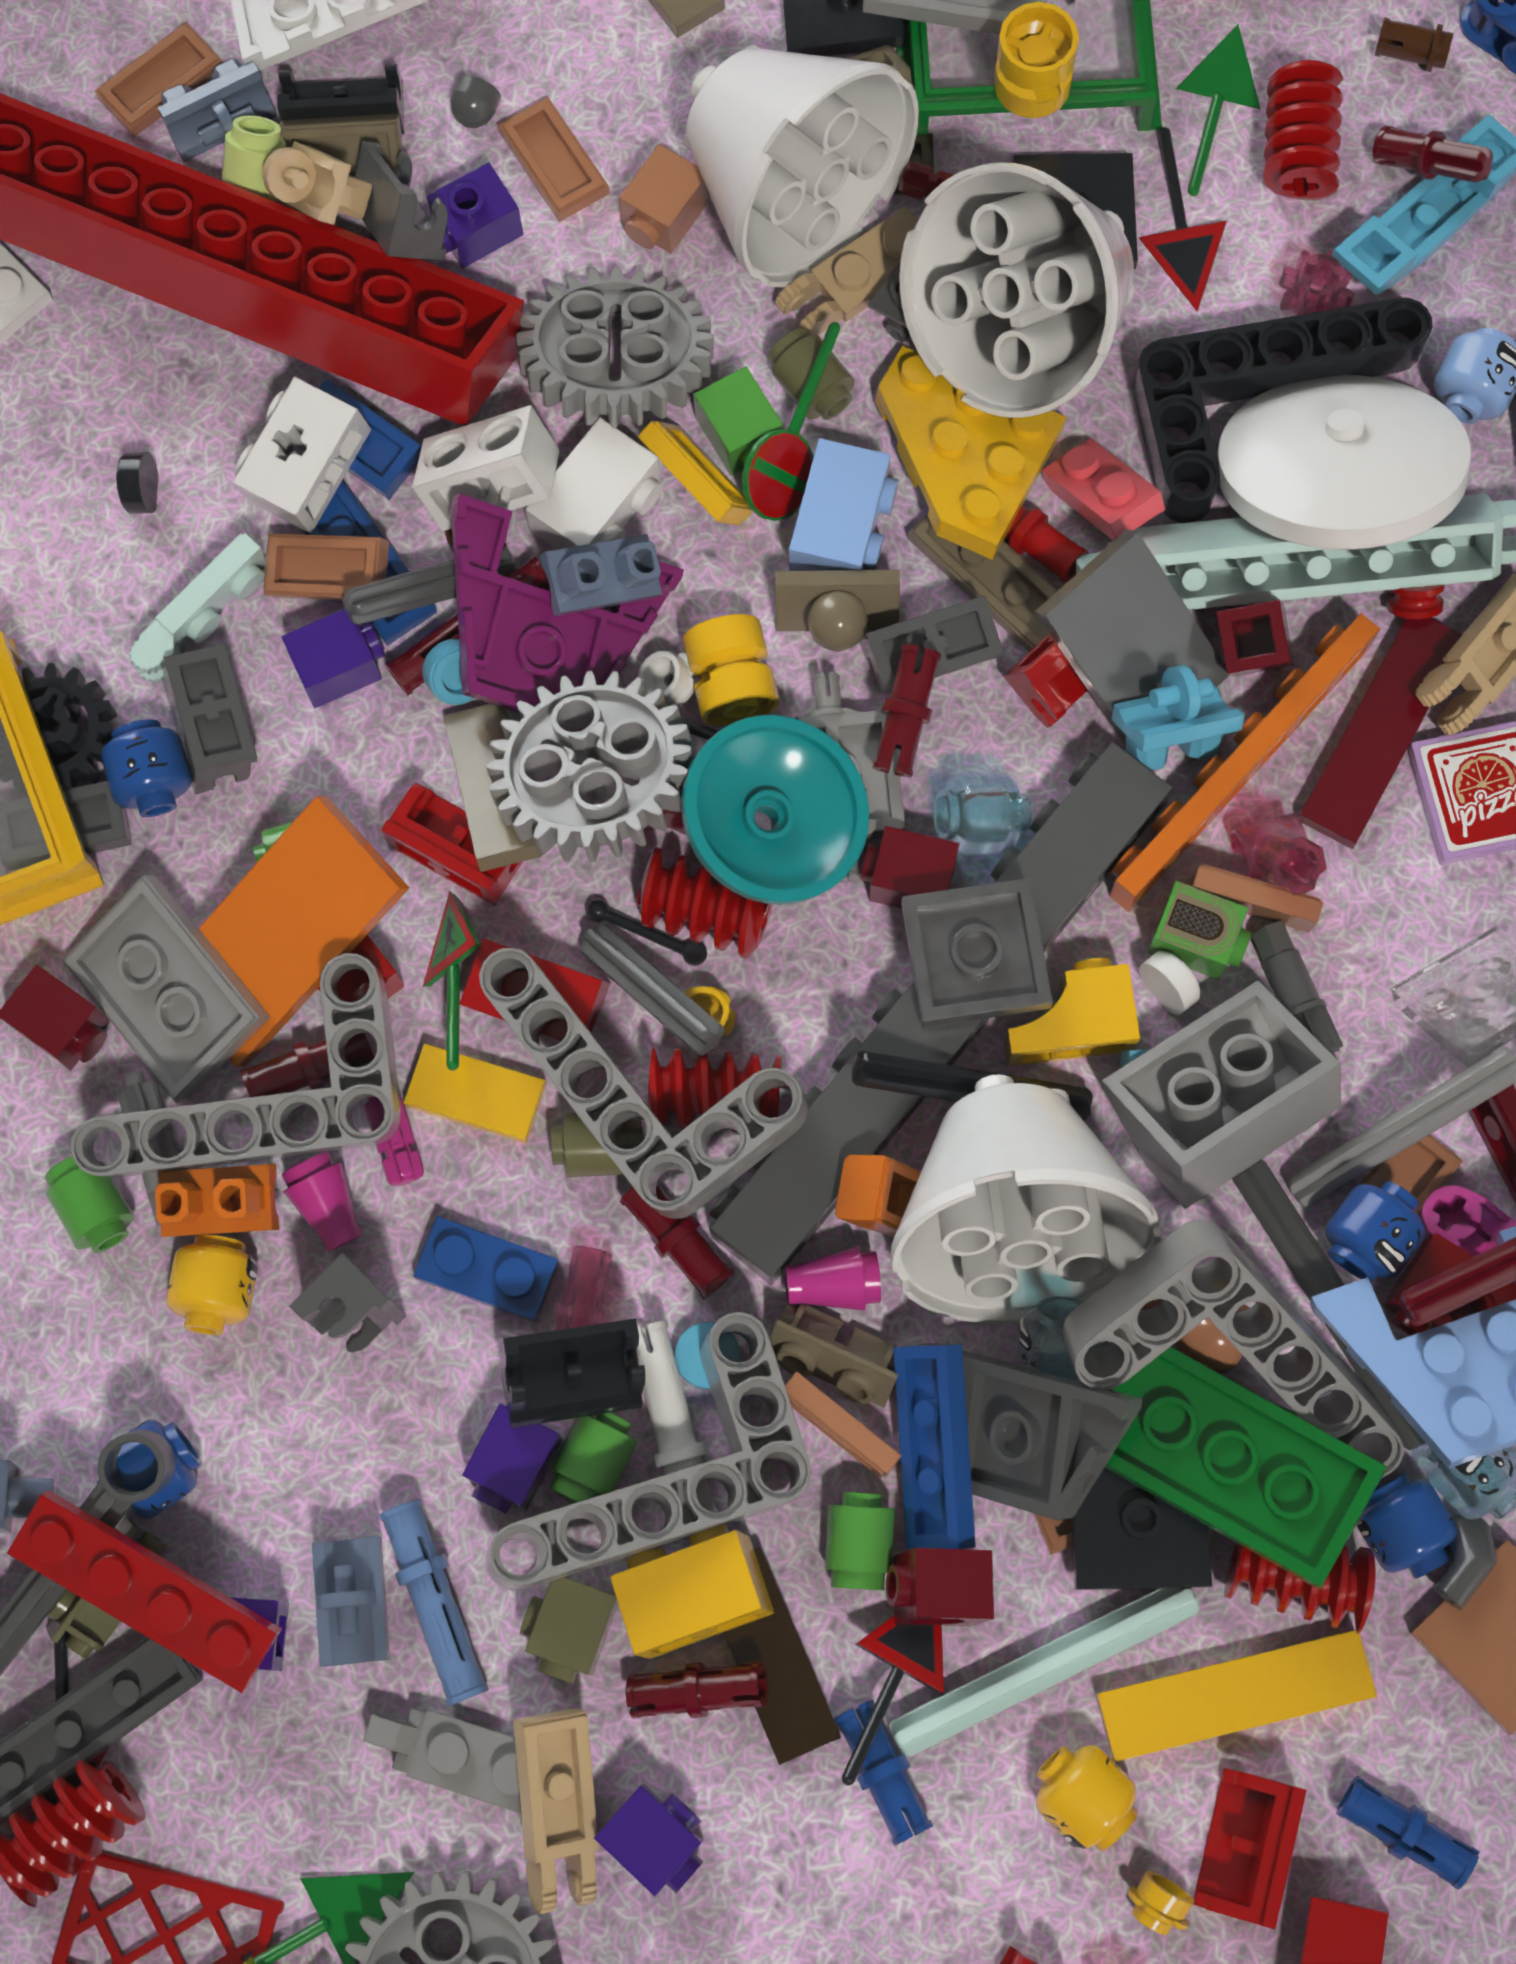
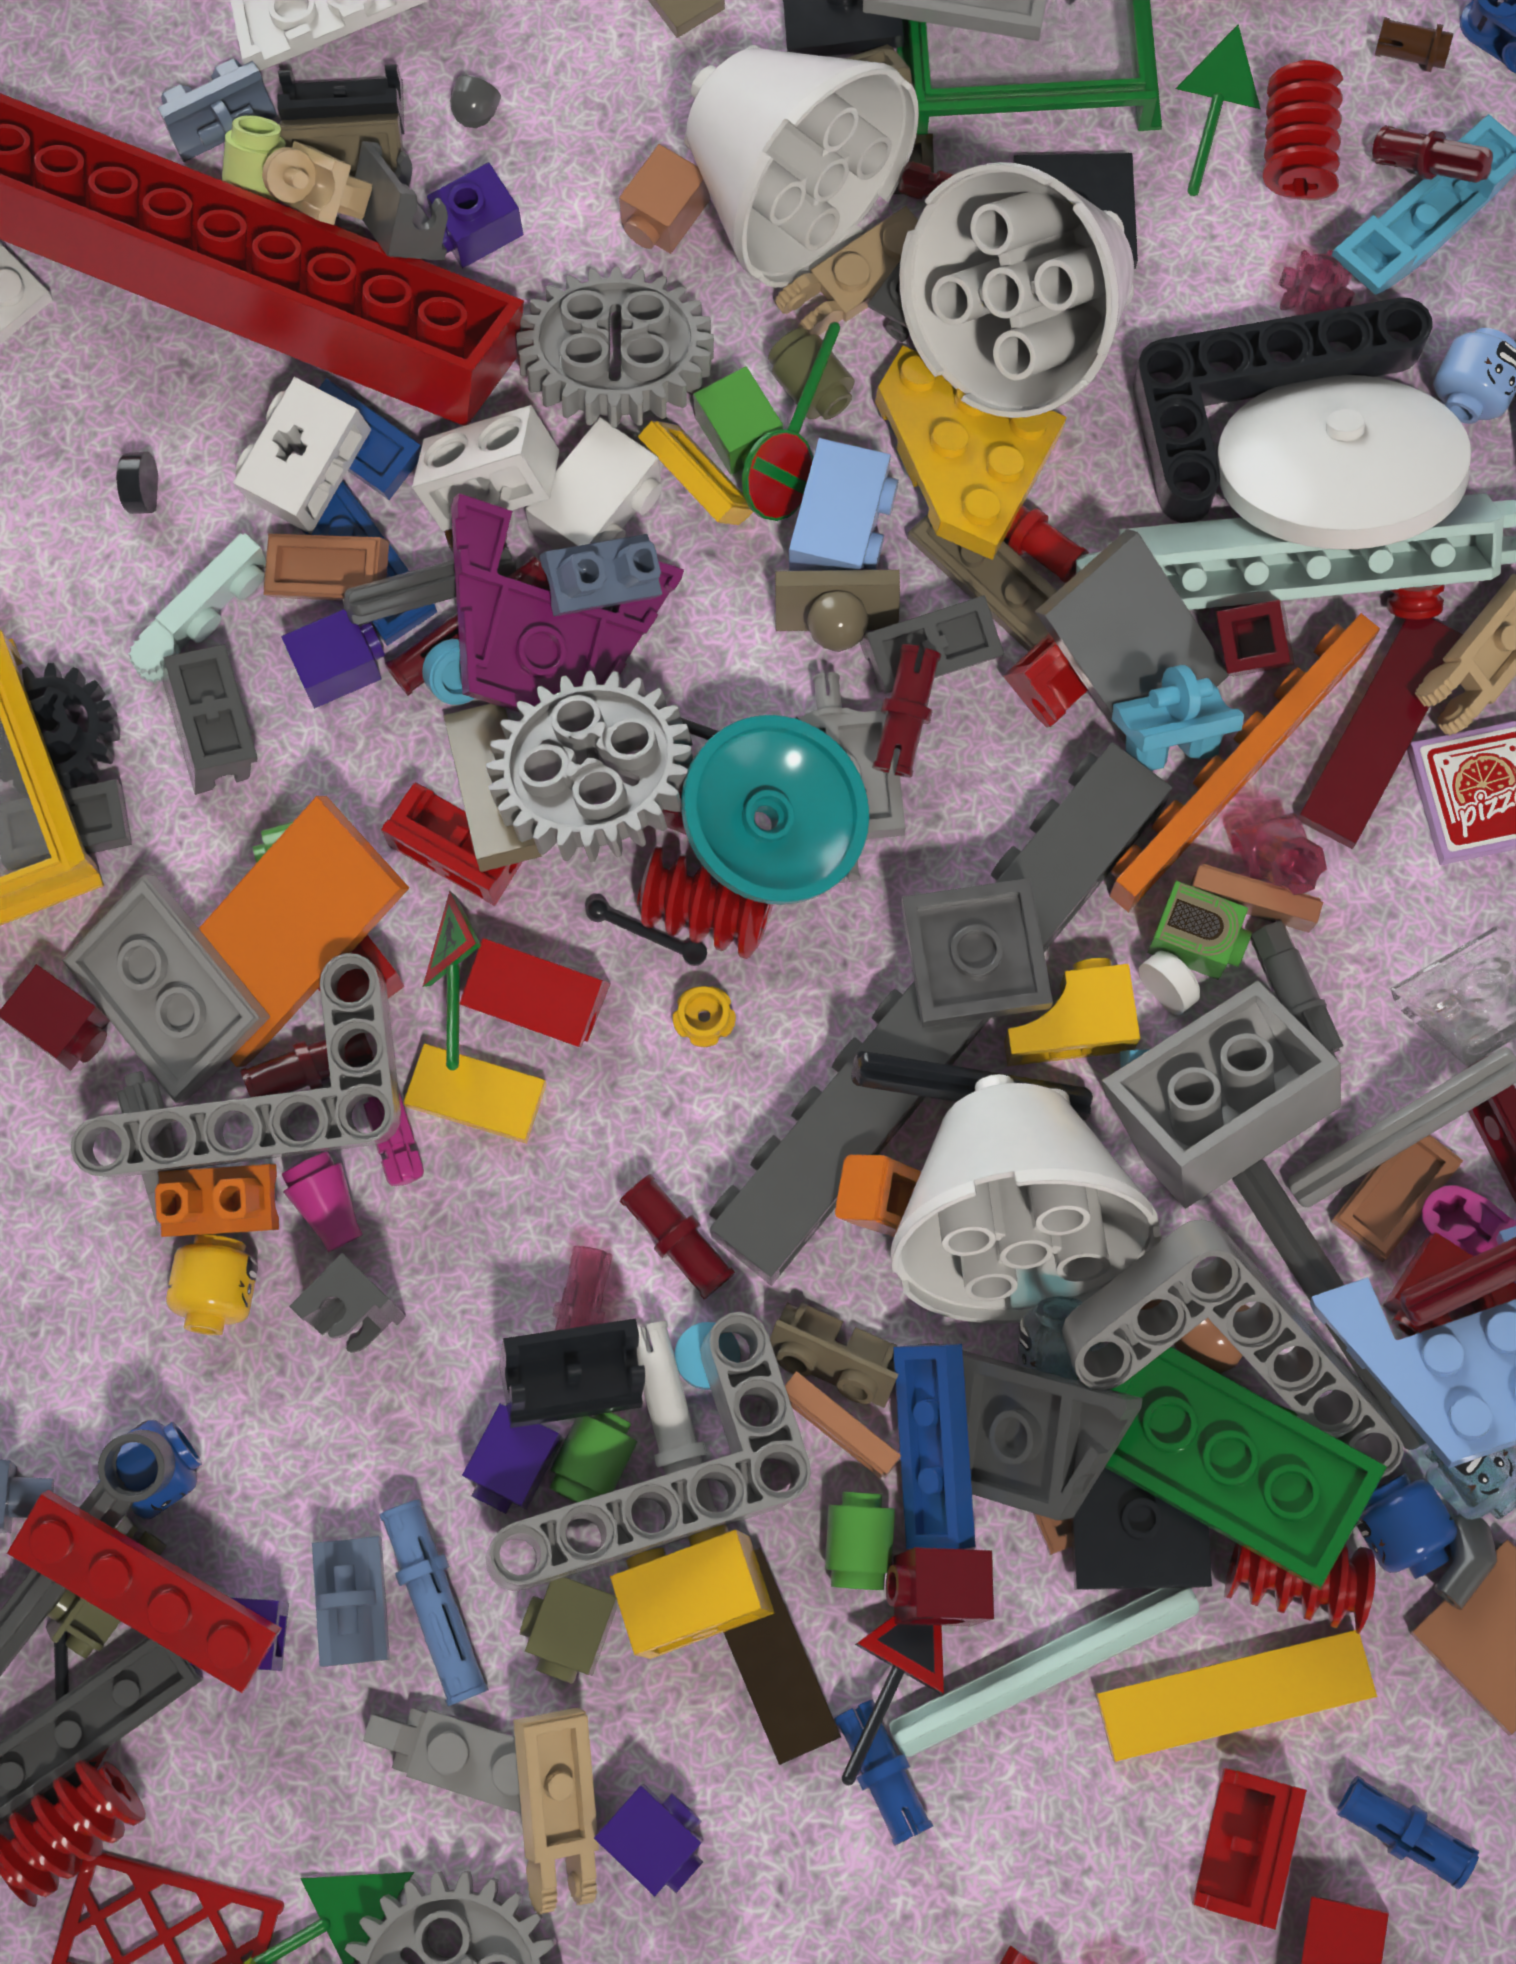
bright green brick [45,1156,134,1253] -> none
nougat tile [95,22,223,138] -> none
blue head [101,719,192,817] -> none
blue plate [413,1216,559,1323] -> none
light grey beam [479,948,809,1219] -> none
nougat tile [498,97,610,222] -> none
olive brick [551,1113,643,1178] -> none
dark grey axle [579,923,724,1056] -> none
dark red pin [626,1662,768,1719] -> none
white plate [638,651,696,706] -> none
red piece [648,1047,782,1135] -> none
yellow wheel [682,614,780,727] -> none
dark pink cone [784,1246,881,1311] -> none
dark red brick [860,826,960,909] -> none
clear light blue head [933,772,1032,855] -> none
yellow wheel [994,2,1079,119] -> none
yellow head [1036,1745,1138,1851] -> none
coral plate [1042,438,1165,541] -> none
yellow plate [1128,1871,1194,1935] -> none
piece [1138,127,1227,311] -> none
blue head [1325,1181,1426,1283] -> none

